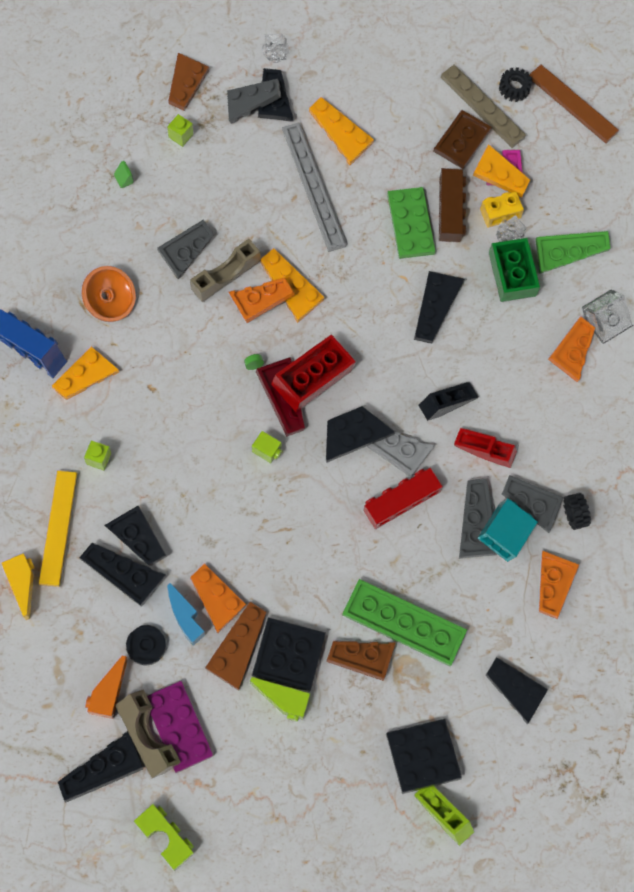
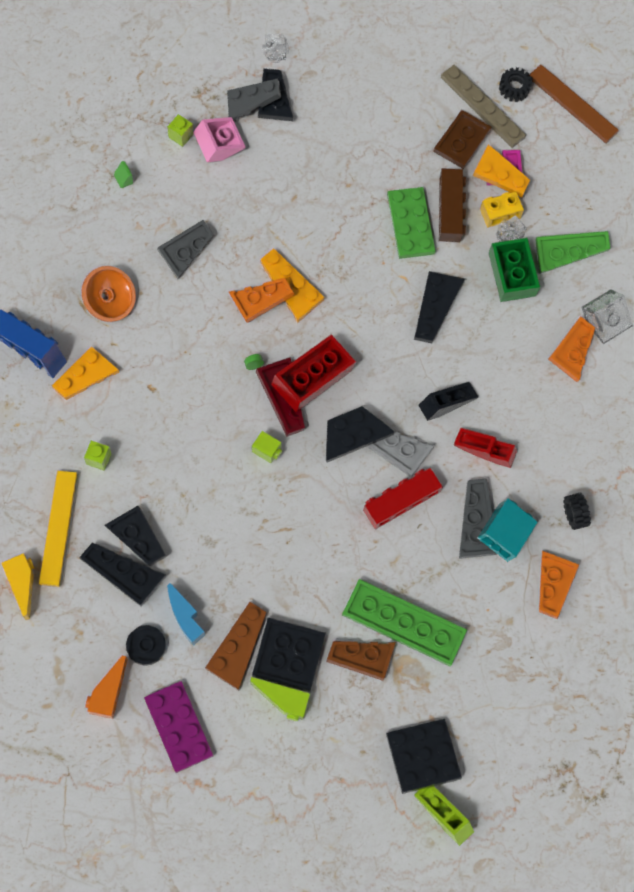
black wing [58,731,143,803] -> none
dark tan arch [115,690,181,778] -> none
lime arch [134,804,194,871] -> none
dark orange wing [168,53,209,111] -> none
dark tan arch [190,239,260,302] -> none
orange wing [190,563,246,633] -> none
light grey tile [282,122,346,252] -> none
light orange wing [309,97,374,165] -> none
black wing [485,657,548,724] -> none
dark grey wing [502,475,563,533] -> none
none -> bright pink slope [193,117,245,162]

